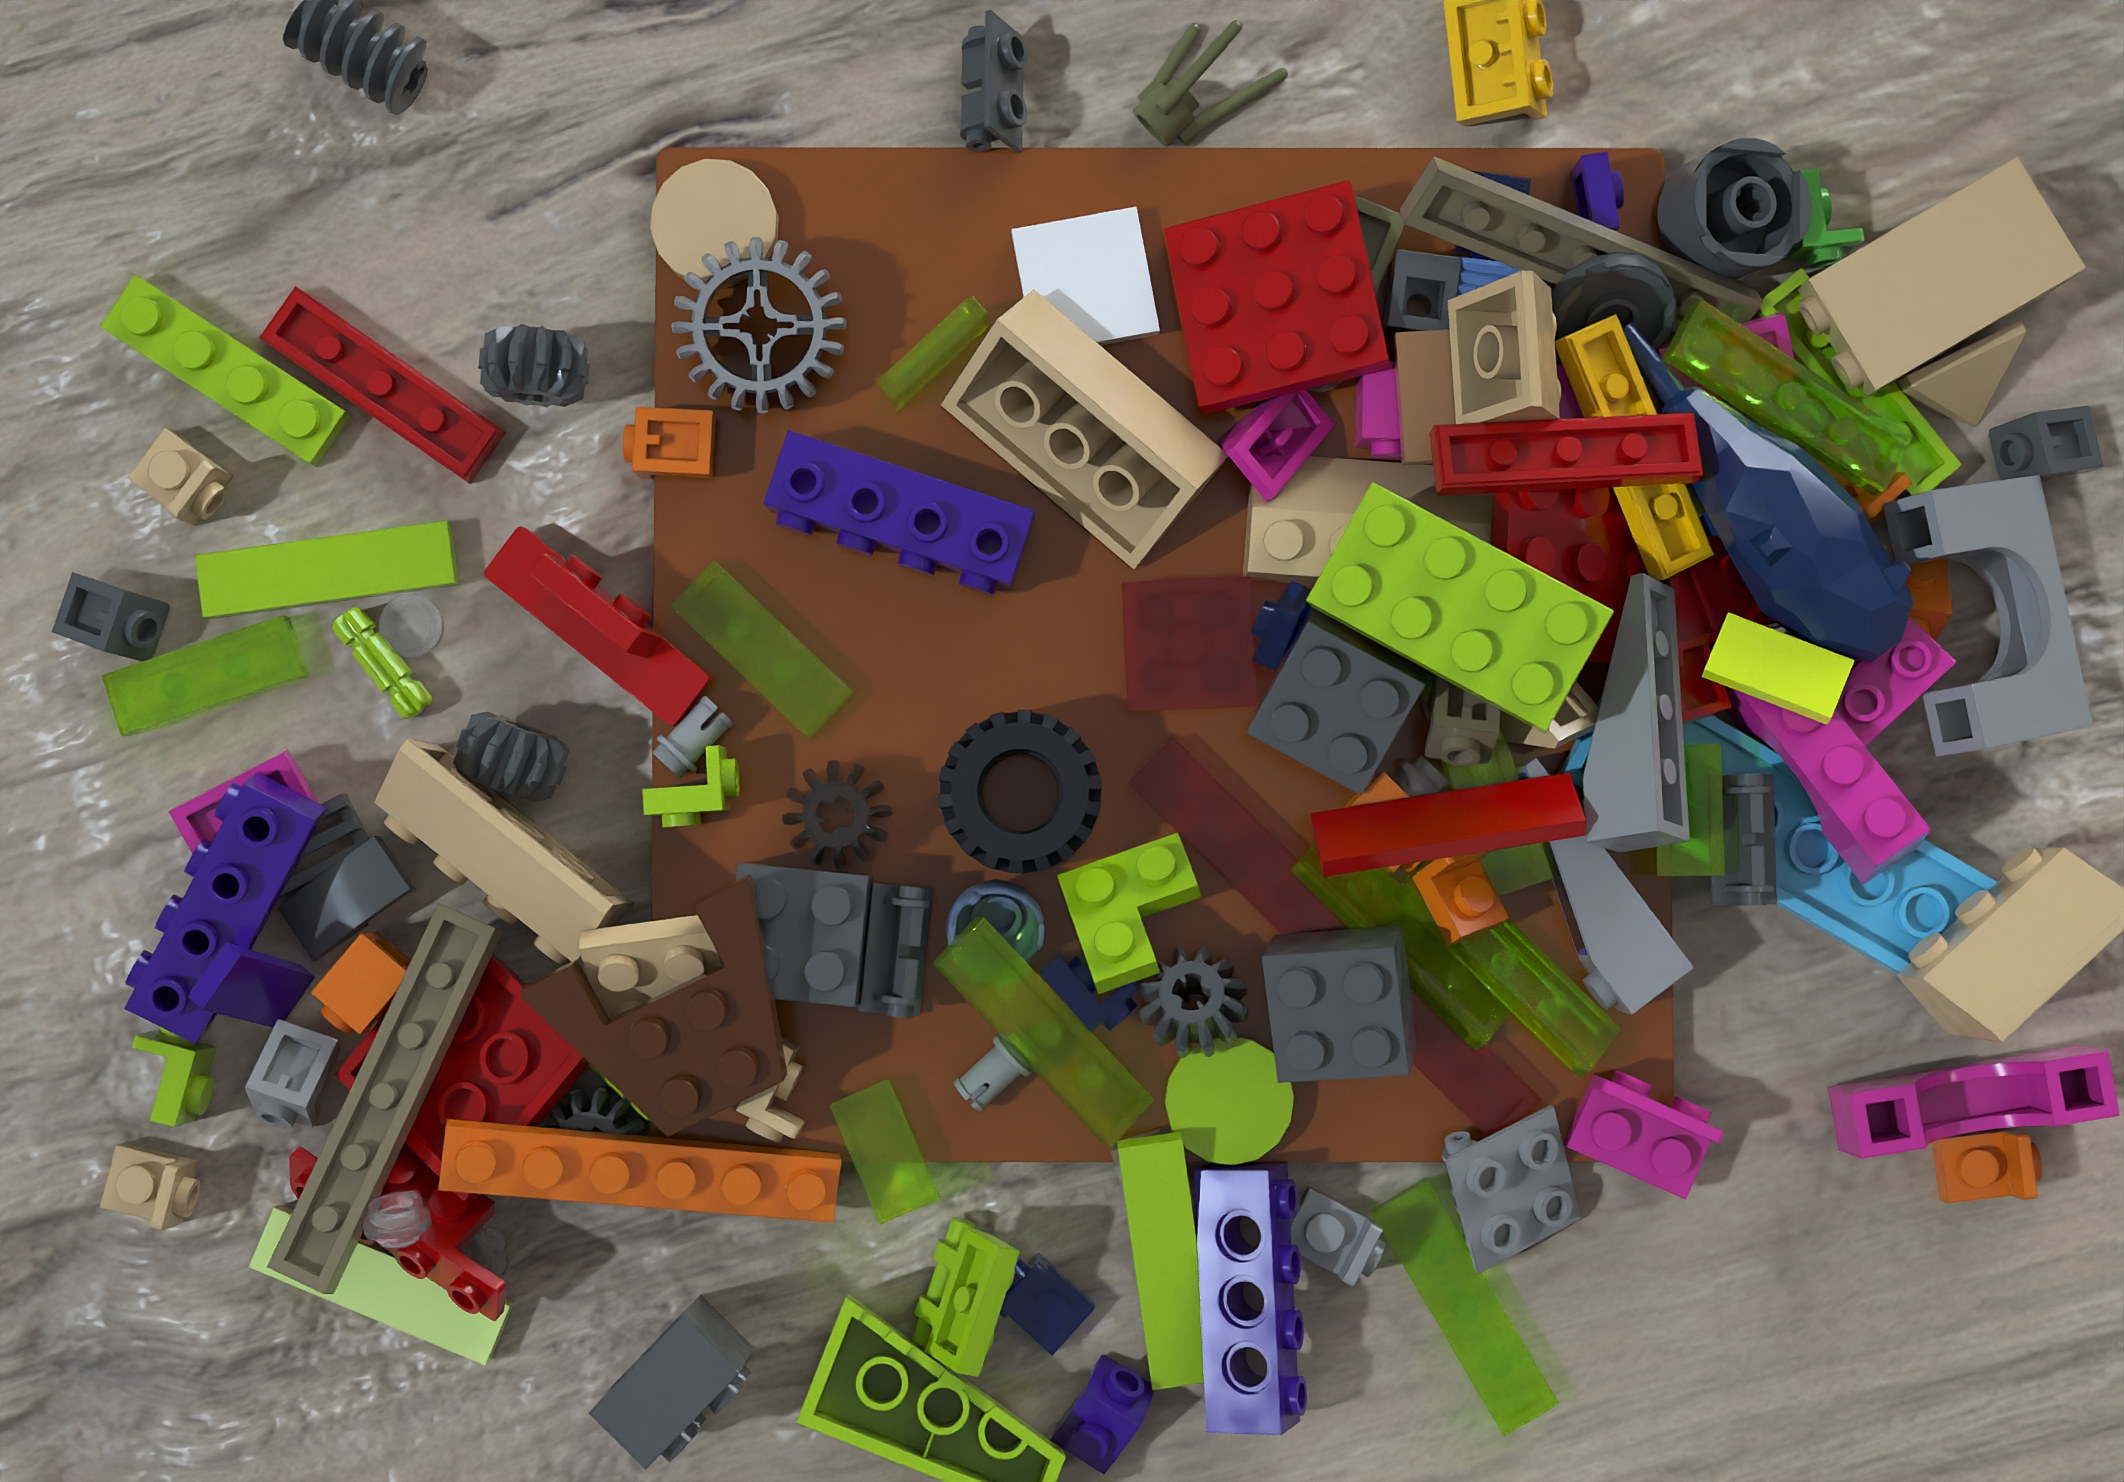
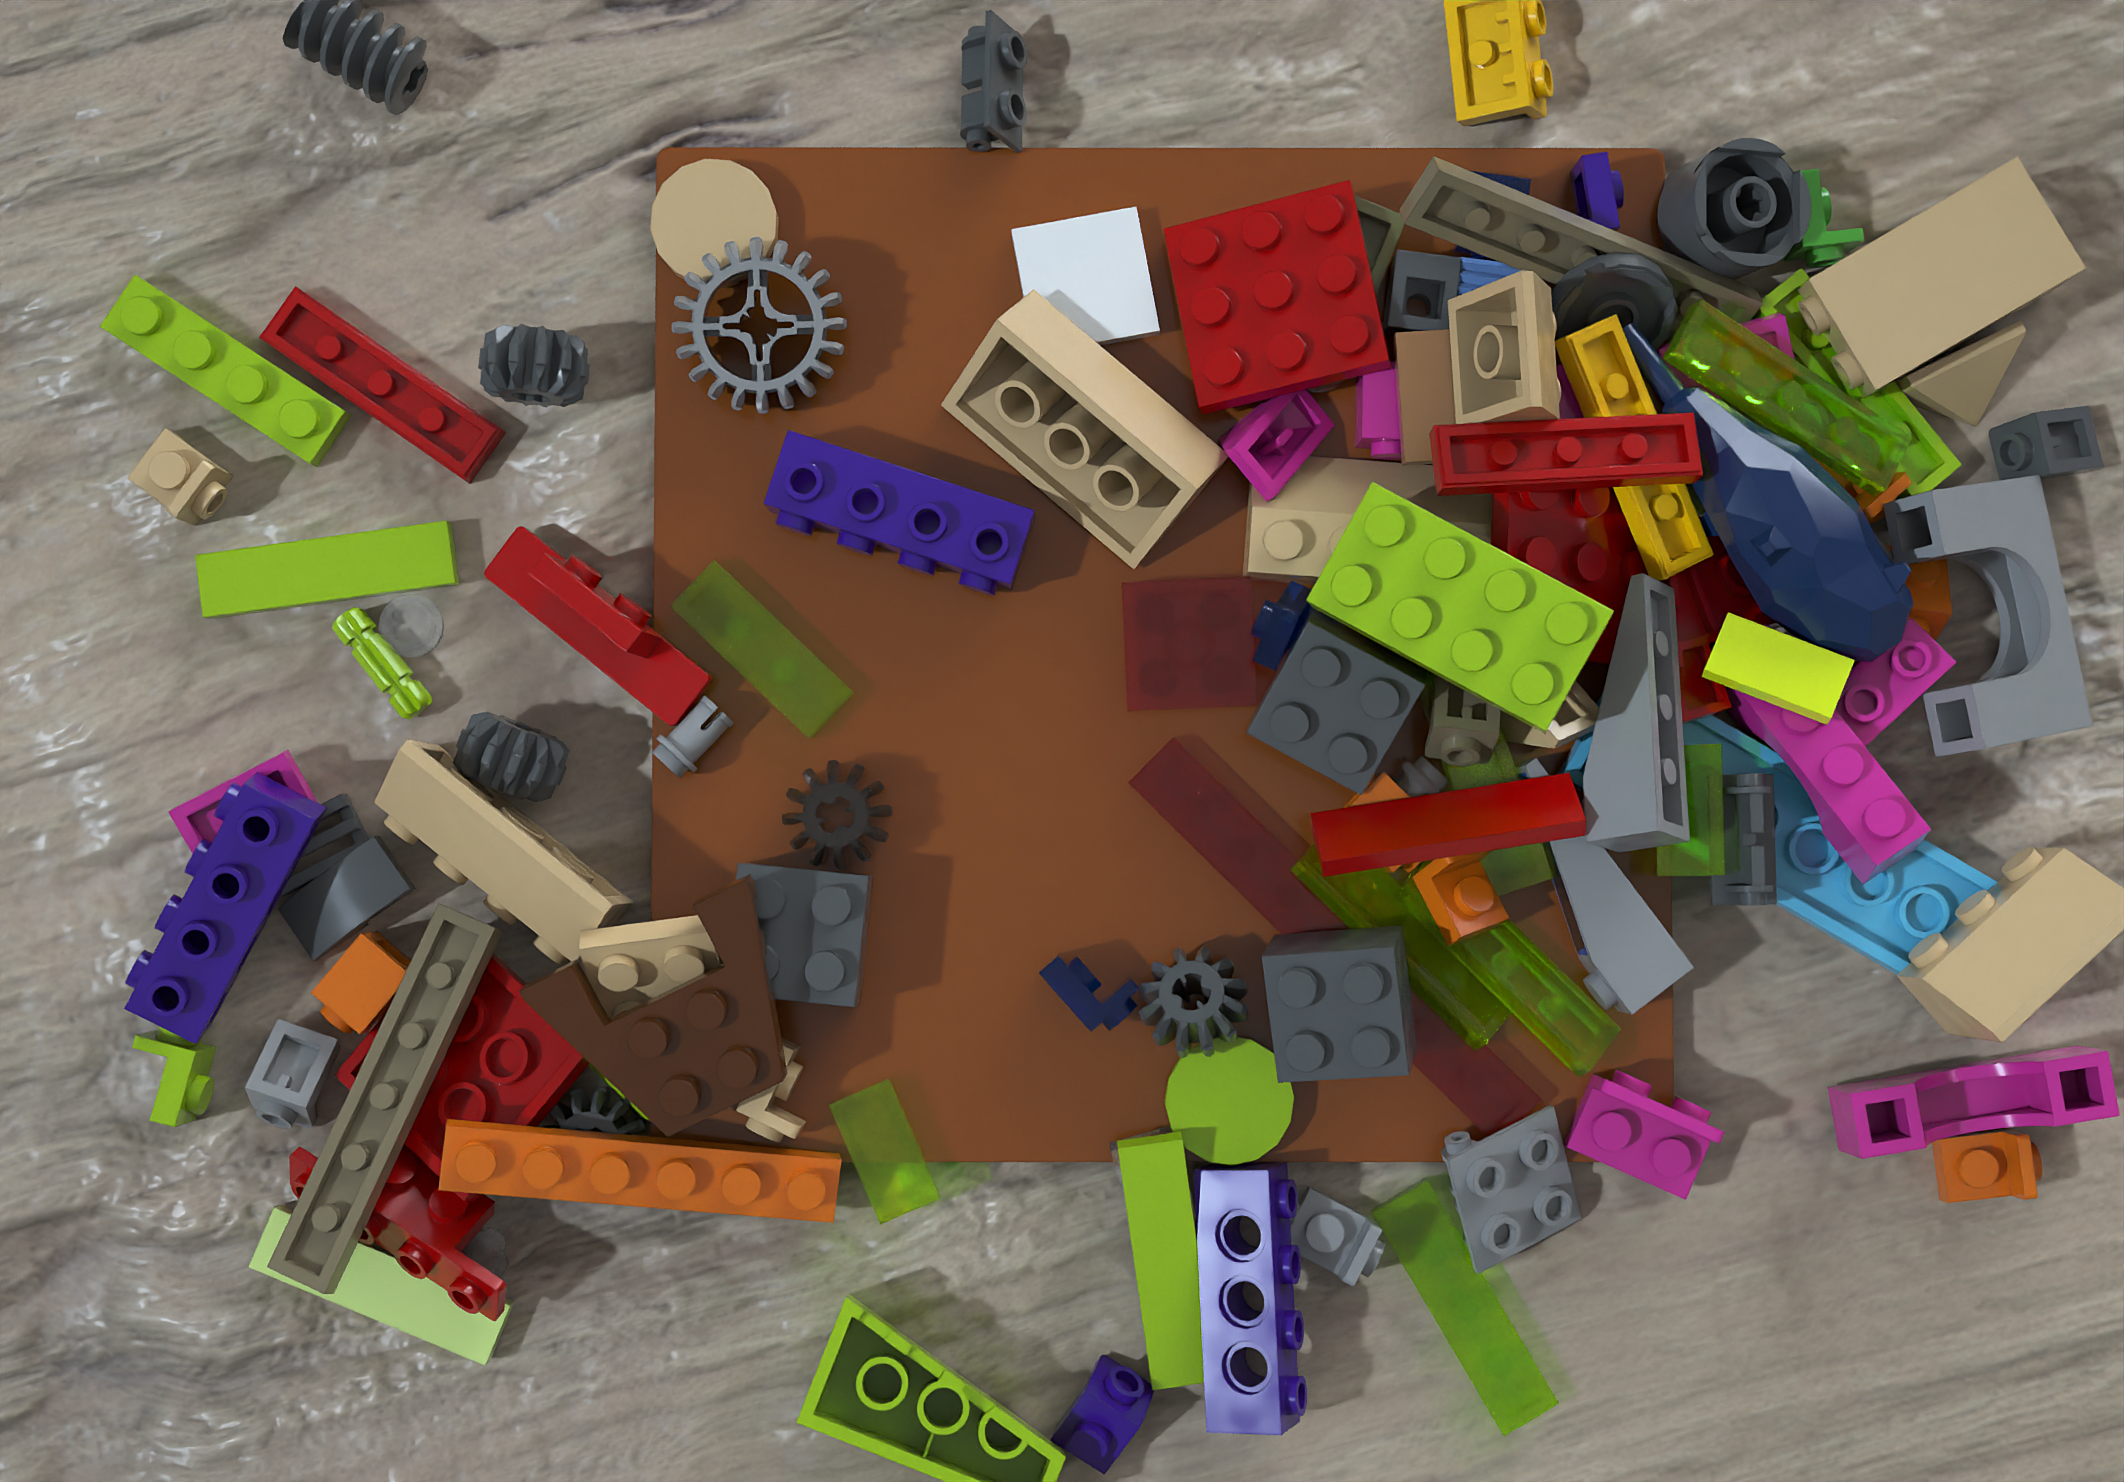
dark grey bracket [52,572,170,663] -> none
tan bracket [100,1142,200,1231] -> none
clear neon green tile [101,615,309,737] -> none
dark purple tile [188,942,315,1028] -> none
clear plate [363,1192,432,1249] -> none
dark grey brick [589,1294,755,1470] -> none
orange bracket [623,407,716,479] -> none
lime bracket [642,745,740,828] -> none
dark grey hinge [858,882,933,1018] -> none
clear neon green tile [878,297,990,411] -> none
lime plate [912,1217,1020,1377] -> none
clear neon green tile [932,916,1154,1147] -> none
black tyre [938,710,1102,874] -> none
sand blue hair [946,879,1045,986] -> none
light grey pin [953,1030,1037,1113] -> none
clear blue bracket [1000,1252,1095,1356] -> none
lime plate [1057,832,1201,994] -> none
olive plant [1133,20,1288,147] -> none

